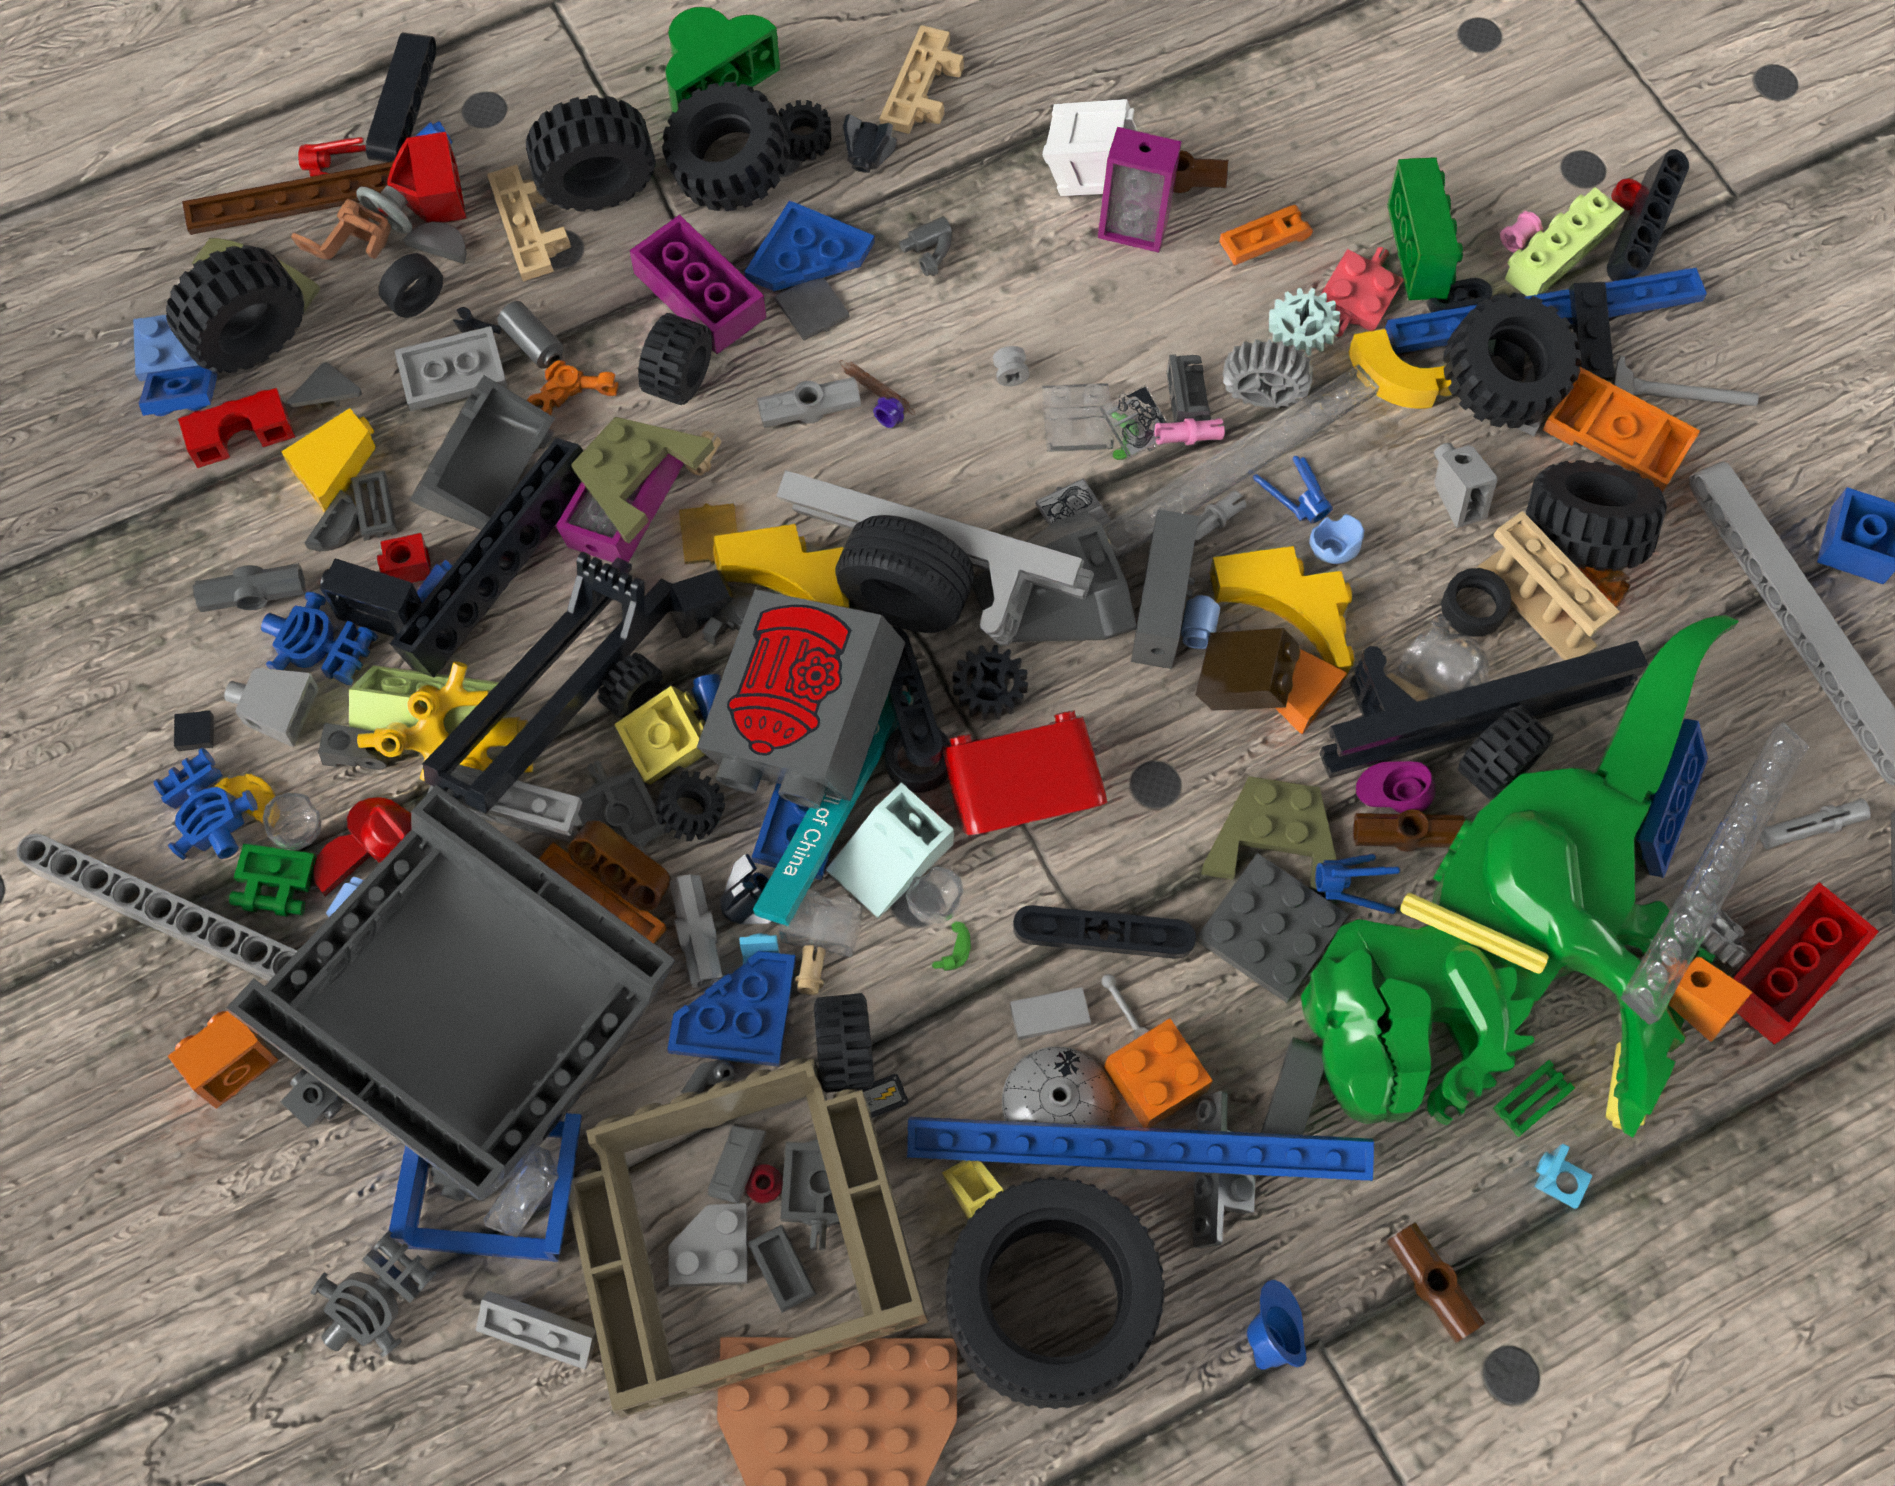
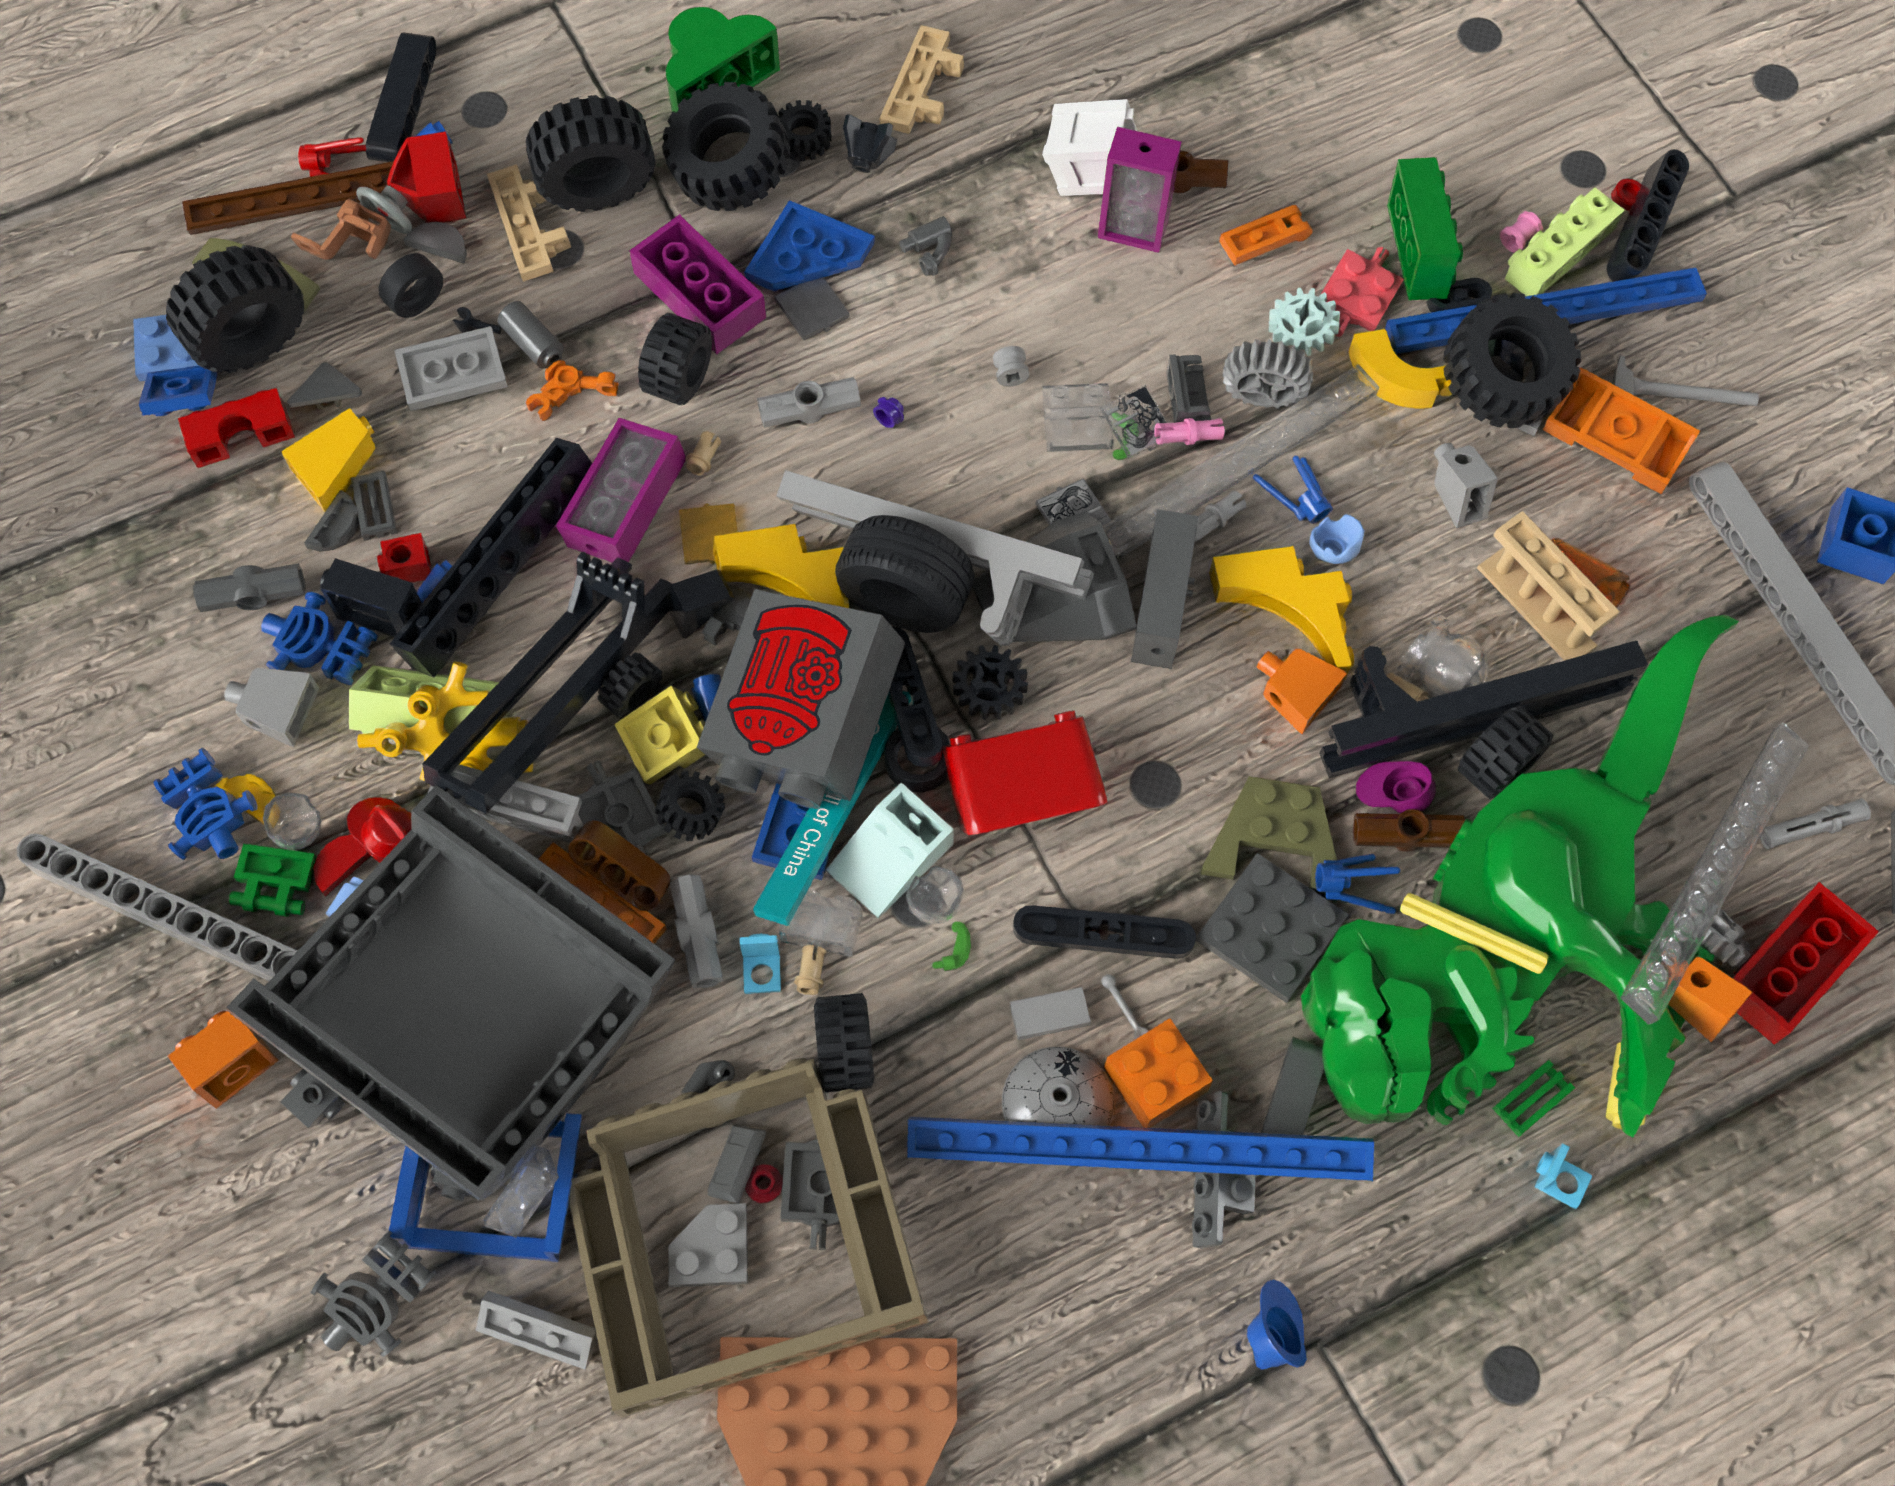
black tile [174,710,214,751] -> none
dark grey leg [318,723,392,770] -> none
dark grey windscreen [410,375,555,530] -> none
olive wing [571,417,715,544] -> none
blue plate [667,951,796,1067] -> none
black brick [720,854,774,924] -> none
dark grey tile [747,1224,817,1313] -> none
dark orange piece [839,360,915,415] -> none
sticker [855,1074,908,1118] -> none
light yellow slope [942,1160,1004,1220] -> none
black tyre [946,1177,1165,1409] -> none
light blue brick [1181,595,1220,649] -> none
dark brown brick [1195,628,1300,711] -> none
reddish brown piece [1387,1222,1486,1343] -> none
black tyre [1441,568,1512,637] -> none
black tyre [1526,460,1667,571] -> none
black plate [1569,282,1615,381] -> none
blue plate [1636,718,1708,878] -> none

